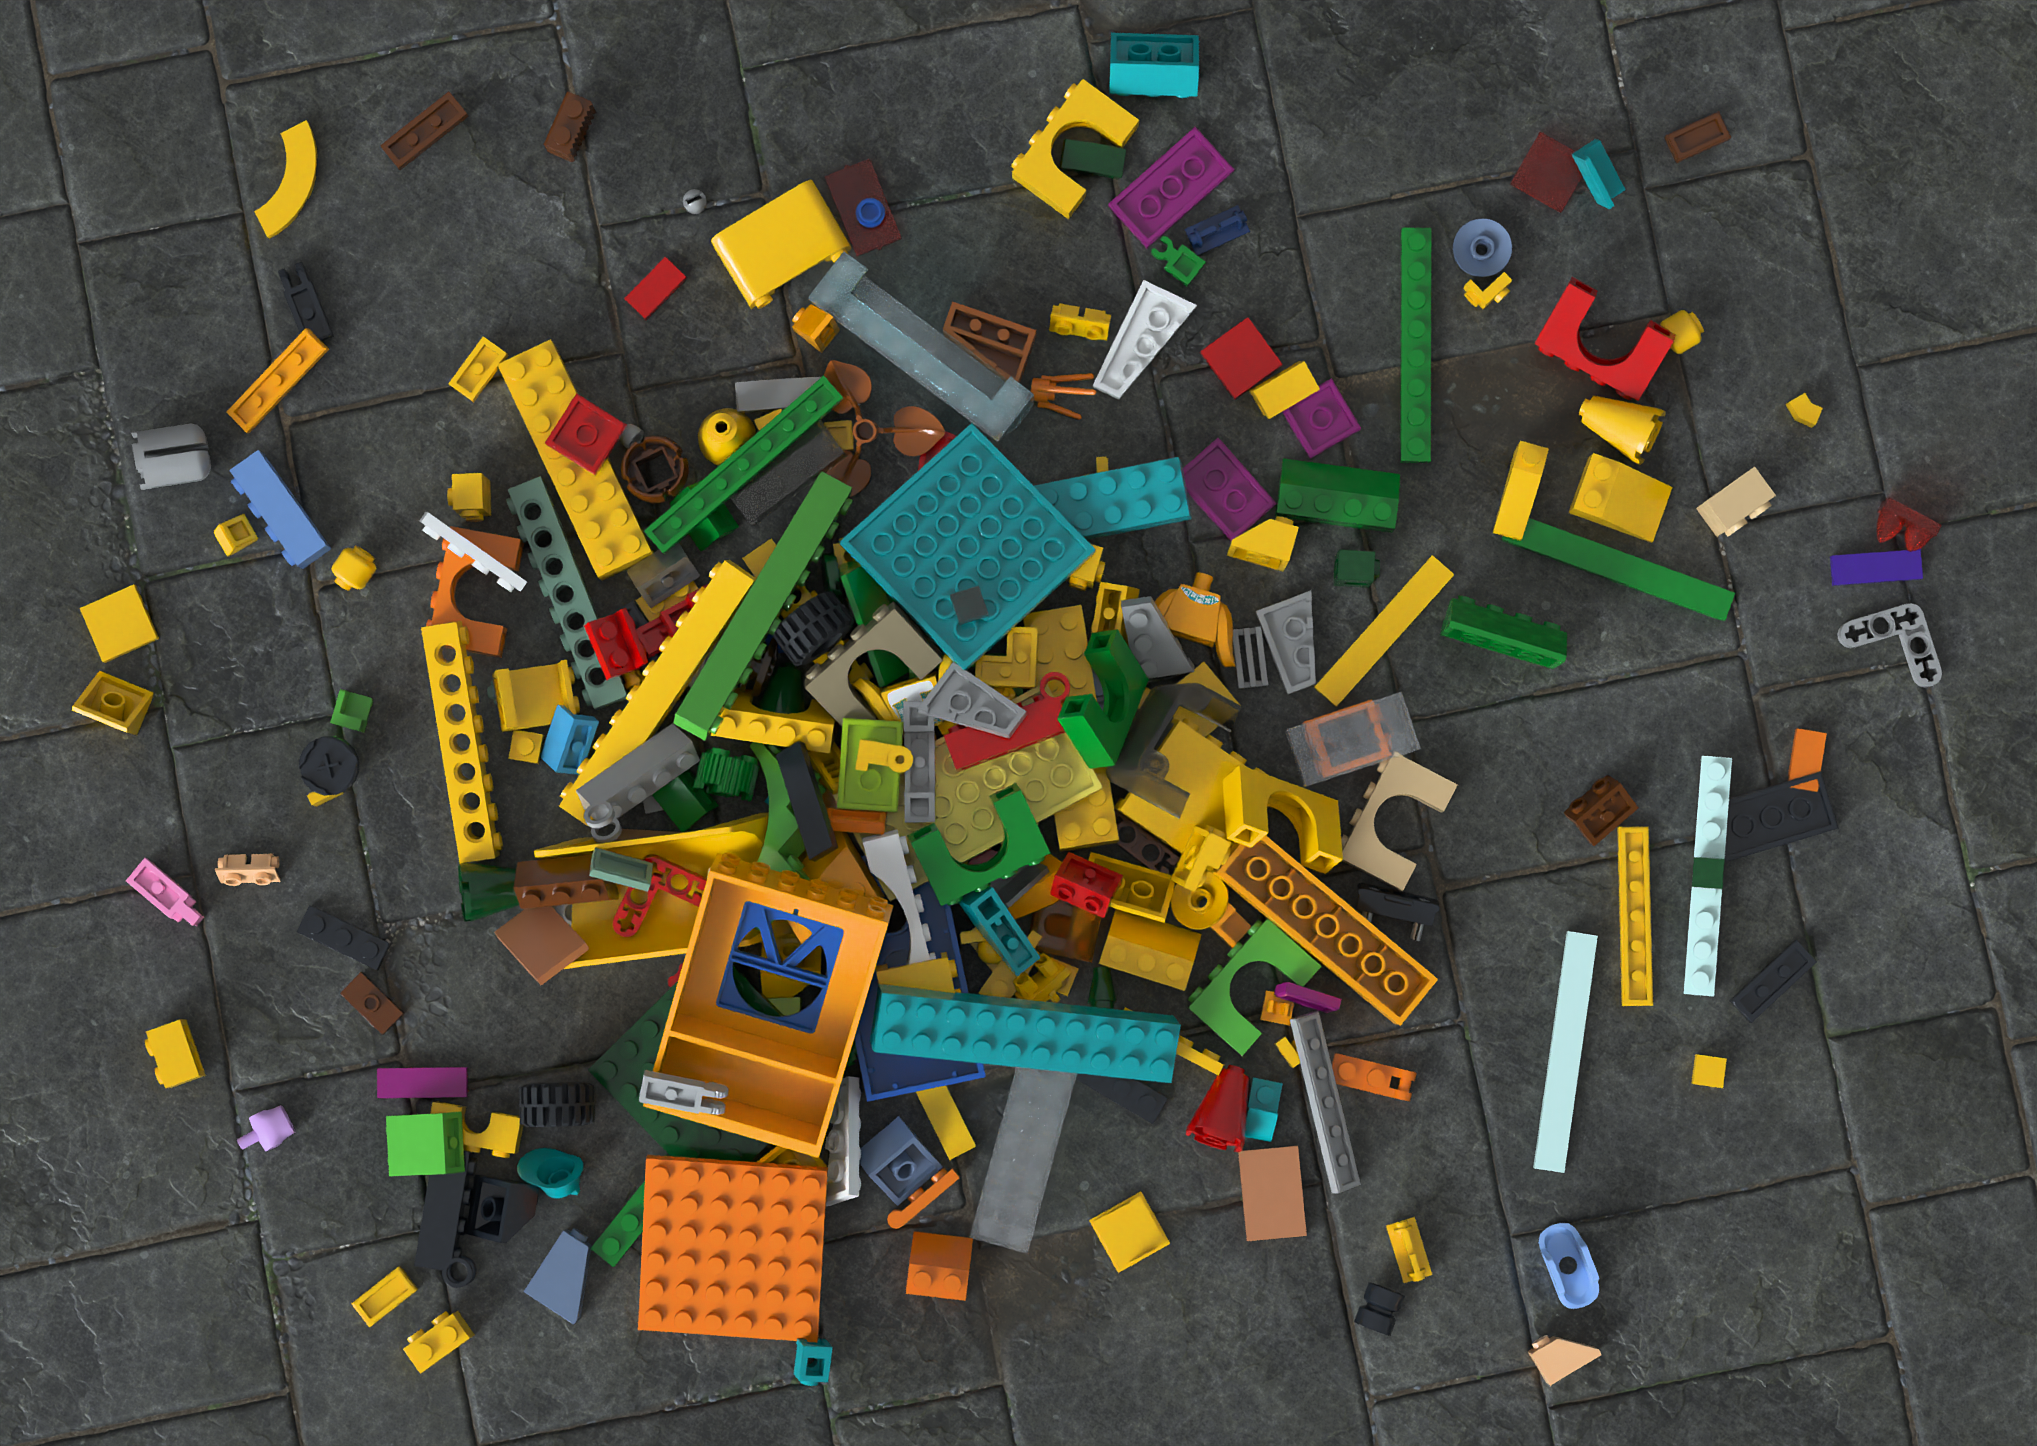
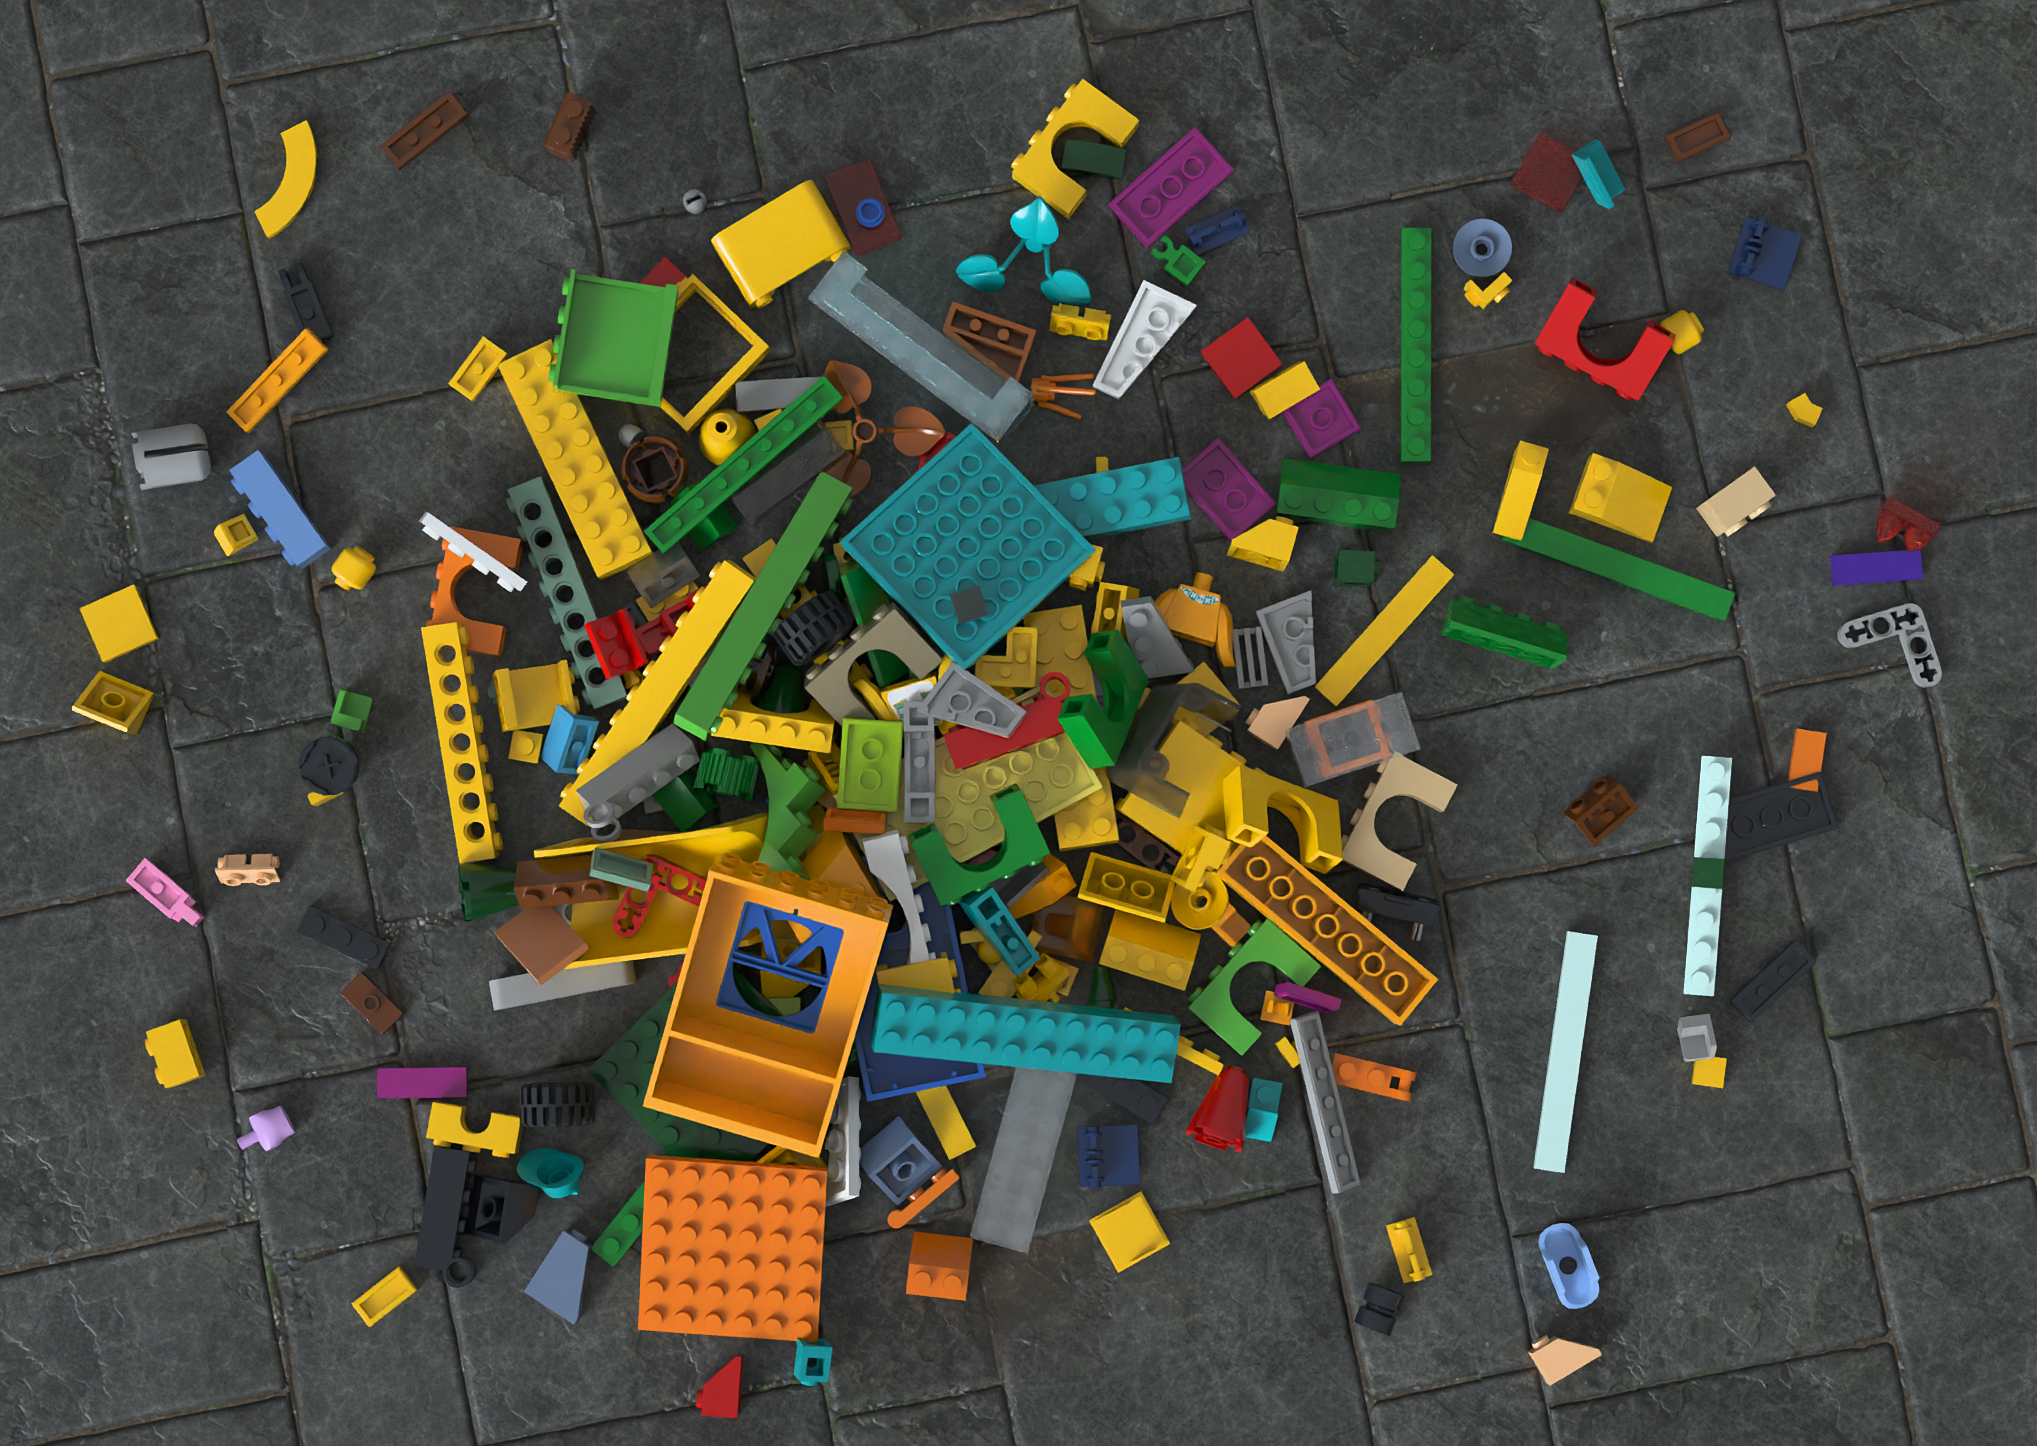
bright green panel [386,1112,465,1176] -> none
yellow brick [403,1311,475,1374] -> none
yellow brick [447,473,491,522] -> none
red tile [545,393,628,476] -> none
light grey hinge [639,1070,729,1115] -> none
black tile [776,741,839,862] -> none
light orange slope [792,304,840,353] -> none
yellow leg [855,739,913,773] -> none
red bracket [1050,852,1123,918] -> none
teal slope [1109,33,1199,98] -> none
nougat tile [1238,1145,1307,1241] -> none
yellow cone [1579,395,1666,465] -> none
yellow tile [1617,826,1653,1006] -> none
none -> light grey beam [489,960,638,1011]
none -> bright green panel [549,269,678,407]
none -> yellow window [660,274,771,436]
none -> red slope [696,1354,744,1418]
none -> teal plant [956,196,1093,307]
none -> dark blue hinge [1078,1124,1140,1187]
none -> light nougat slope [1245,696,1310,751]
none -> light grey panel [1677,1013,1717,1062]
none -> dark blue hinge [1728,216,1802,291]

